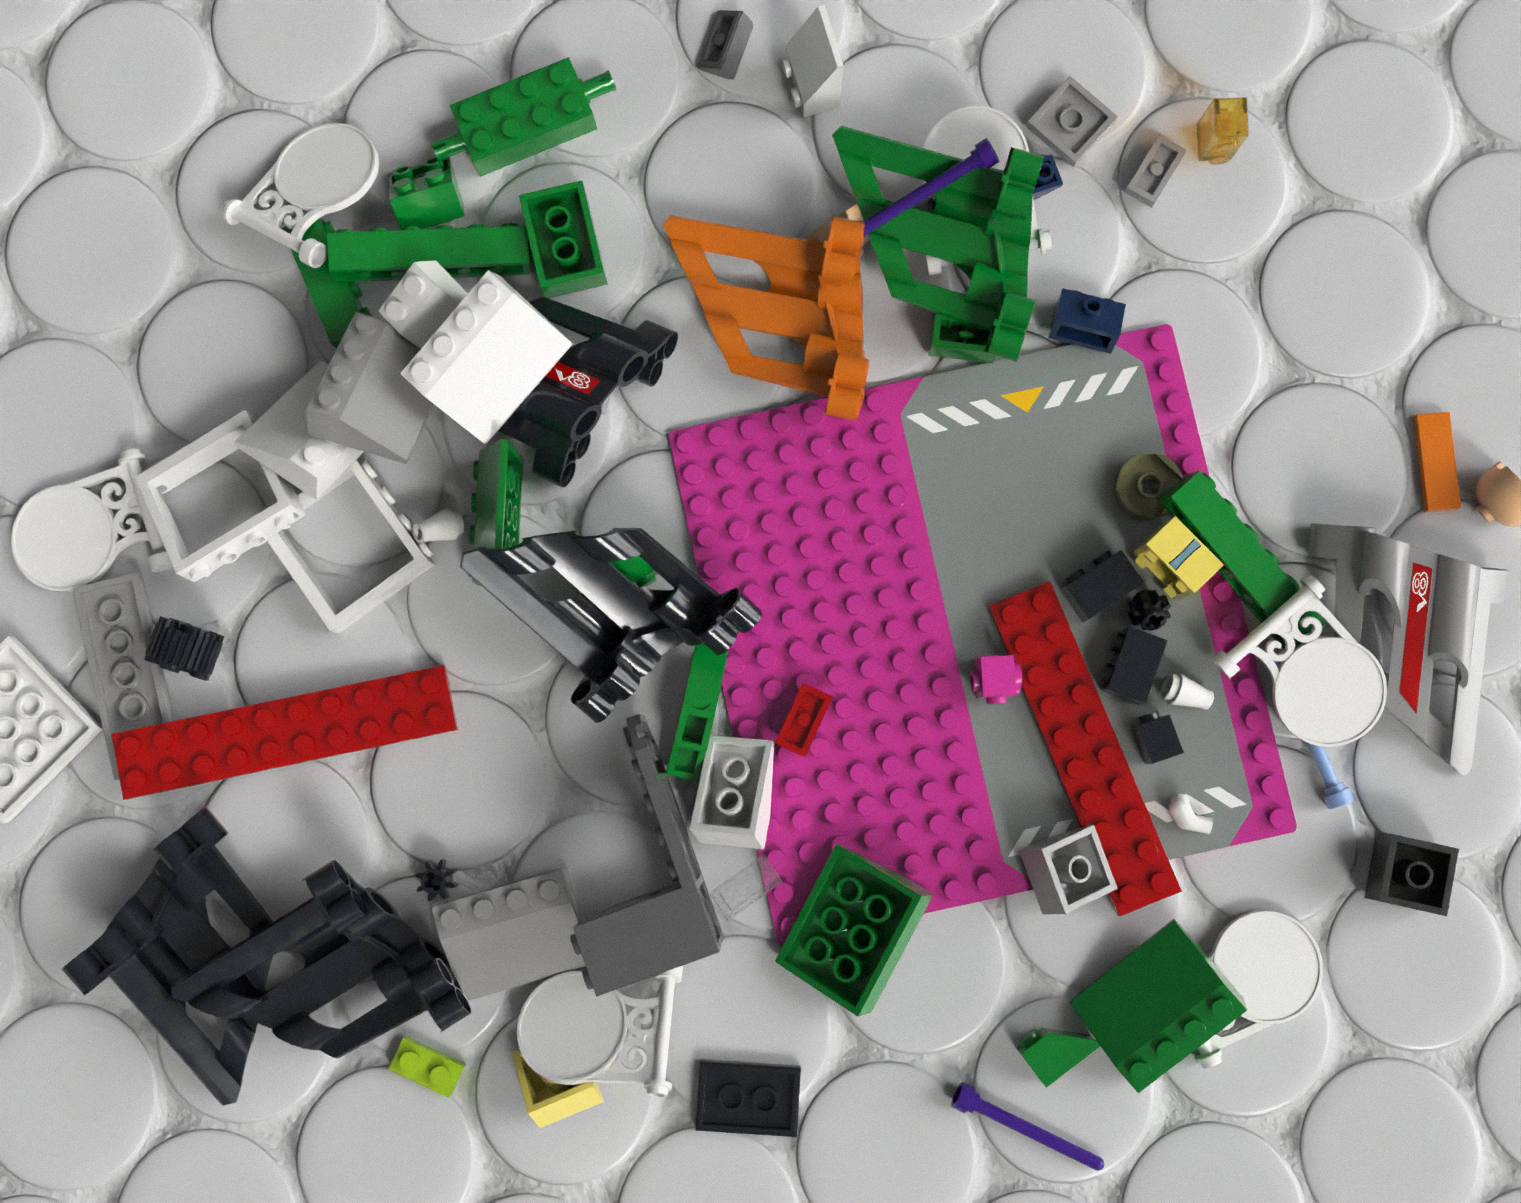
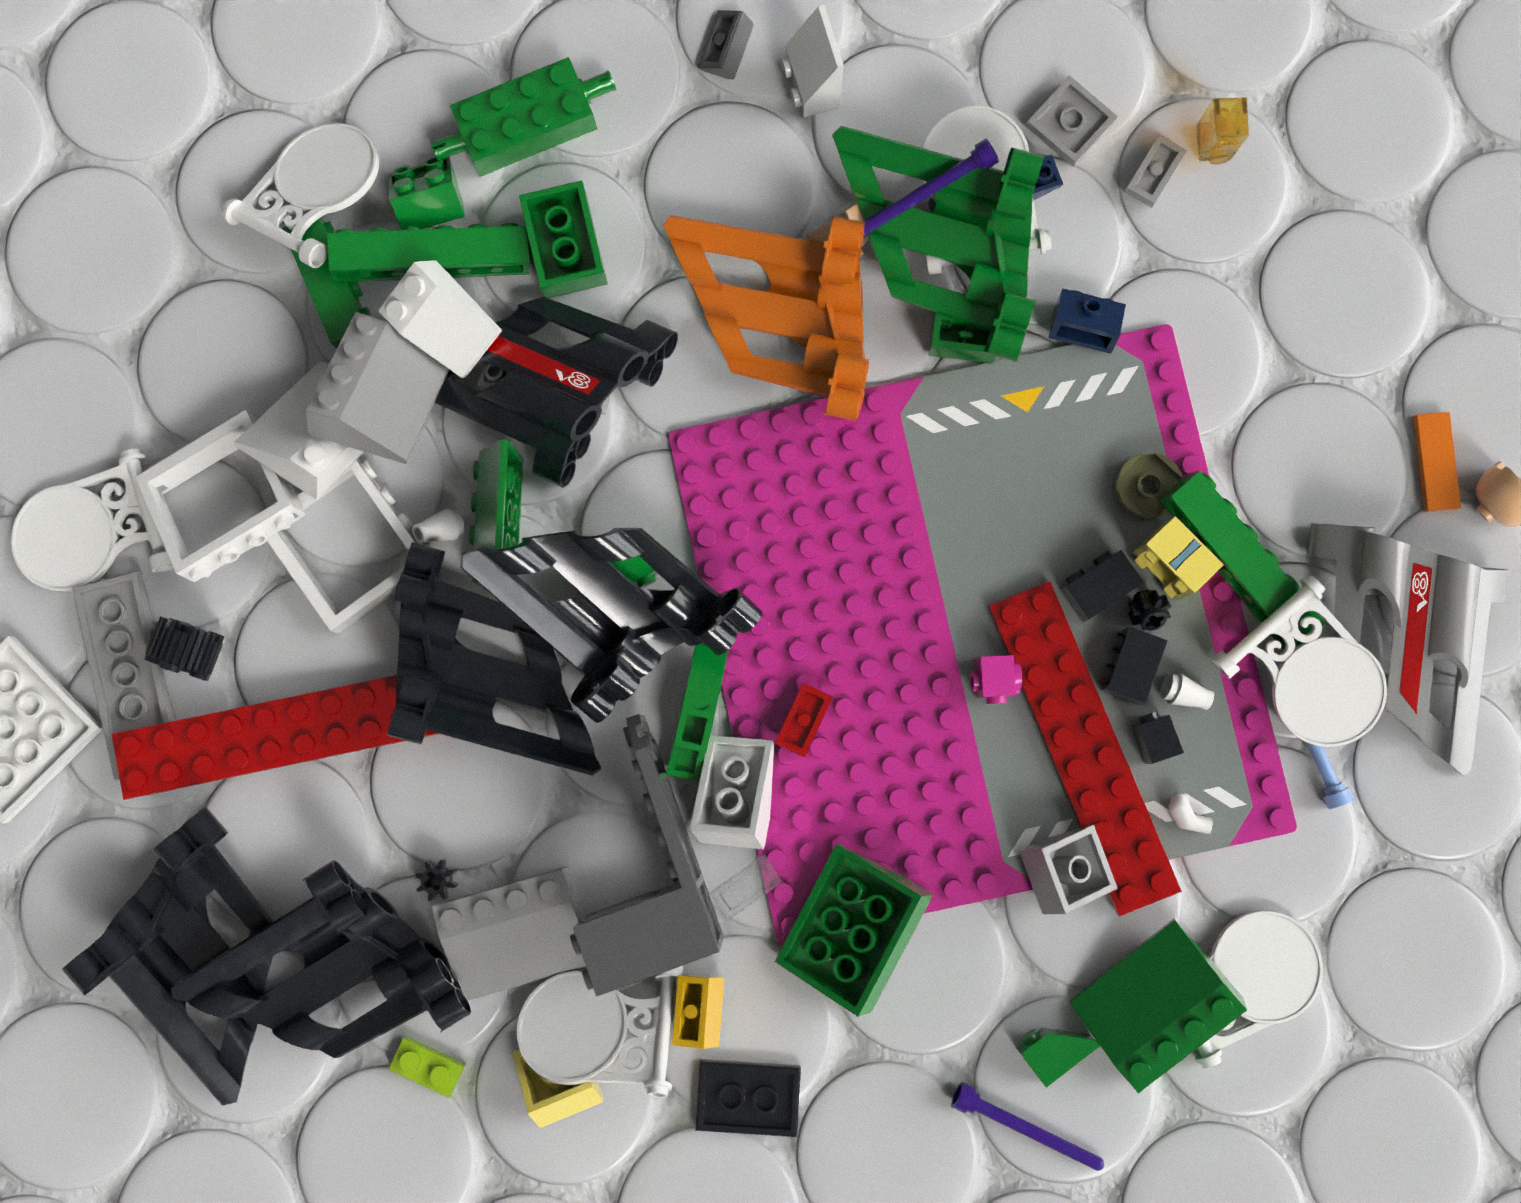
white slope [400,270,573,444] -> none
pearl dark grey brick [1364,832,1459,916] -> none
none -> black panel [387,542,601,776]
none -> yellow brick [672,974,724,1049]

